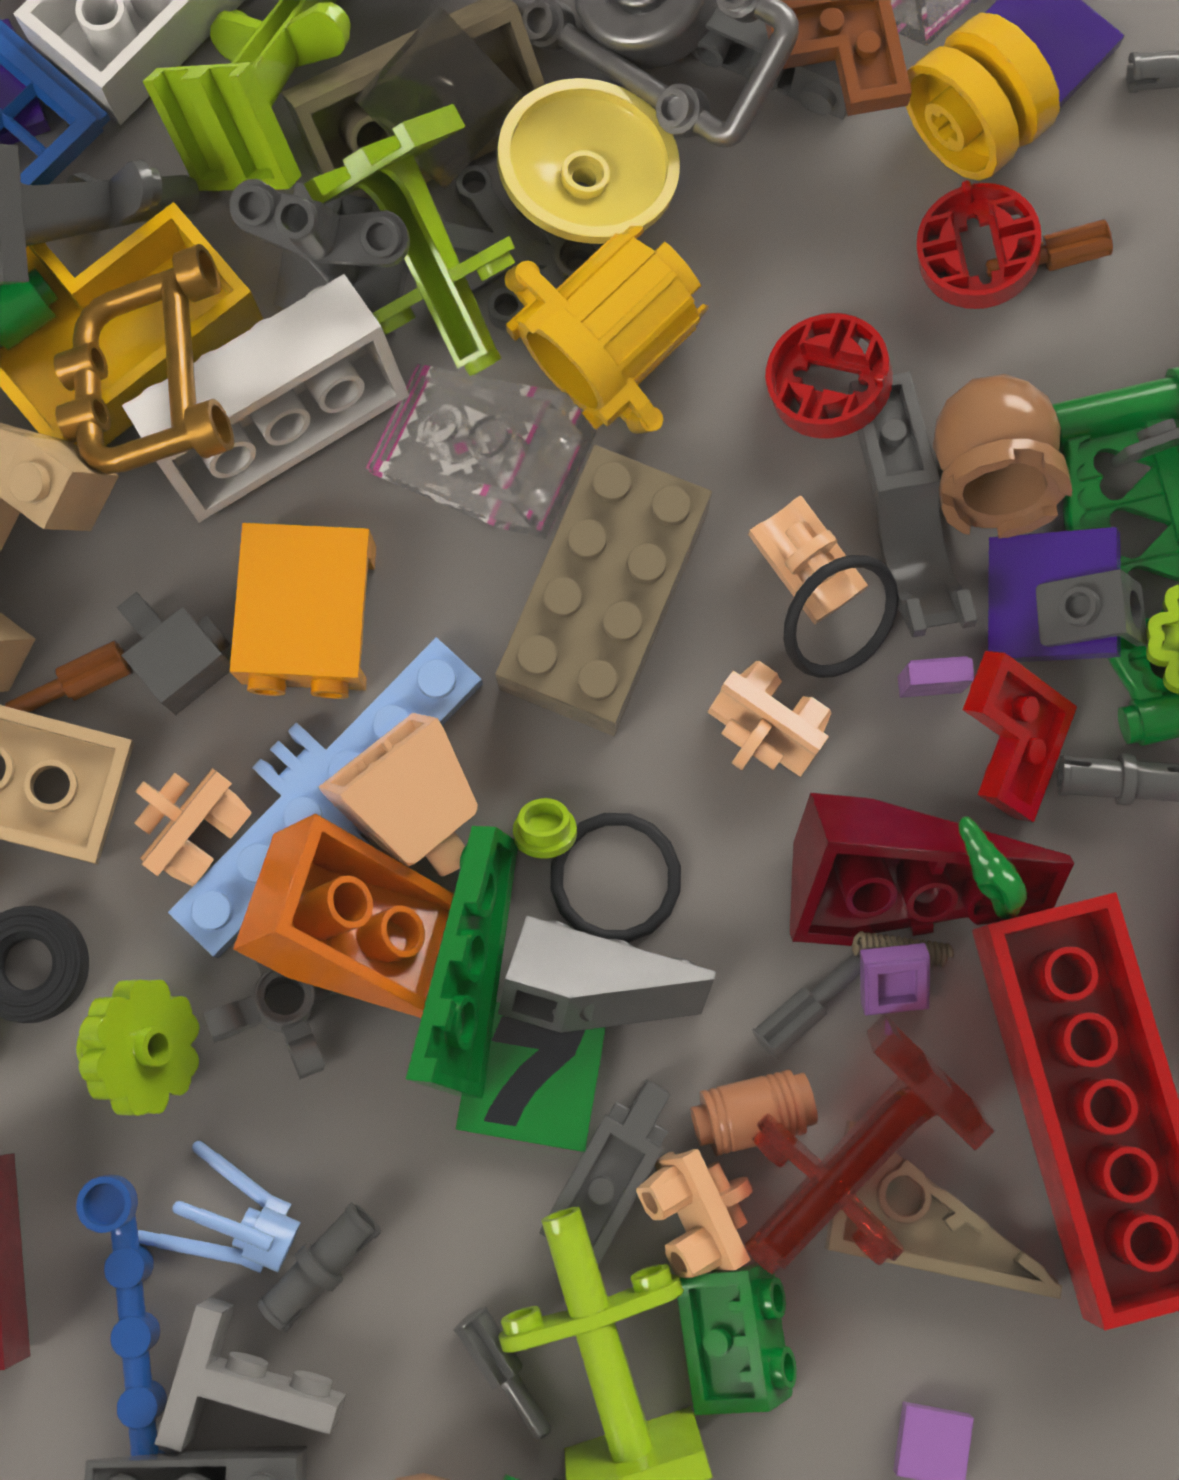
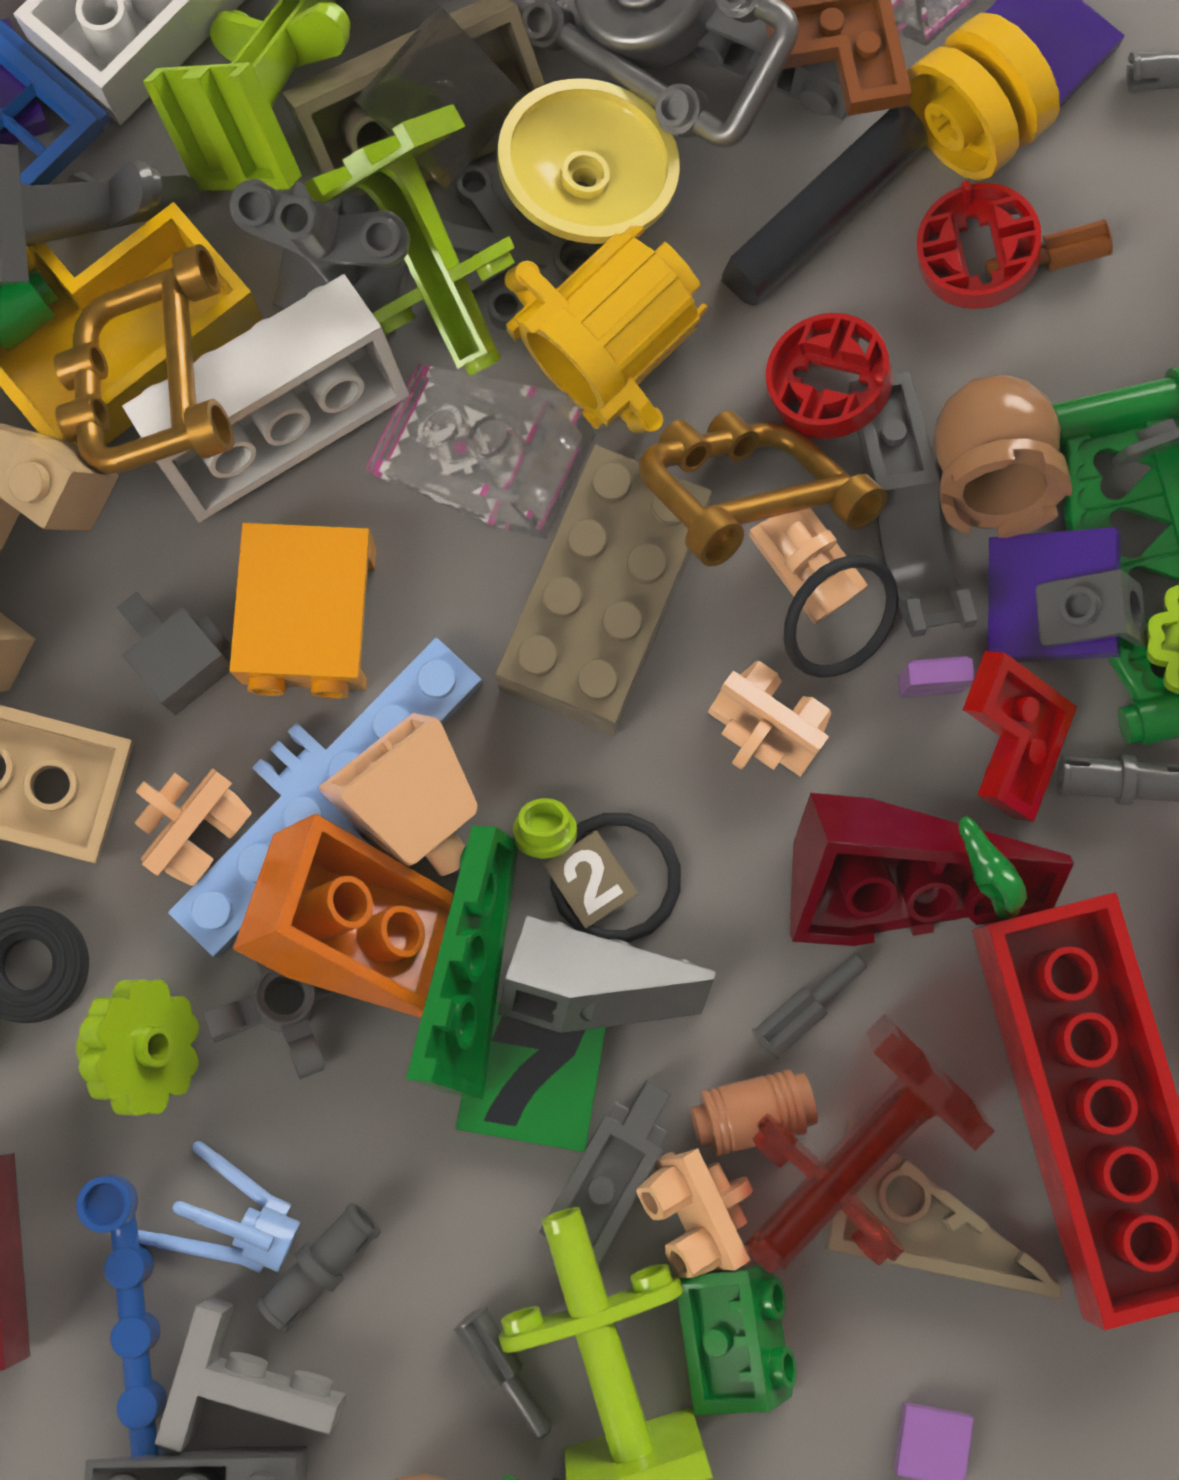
dark orange axle [5,640,132,712] -> none
dark tan piece [852,931,954,968] -> none
medium lavender tile [860,943,930,1016] -> none
none -> dark tan sticker [543,830,639,929]
none -> pearl gold bar [639,410,887,567]
none -> black brick [721,106,928,306]

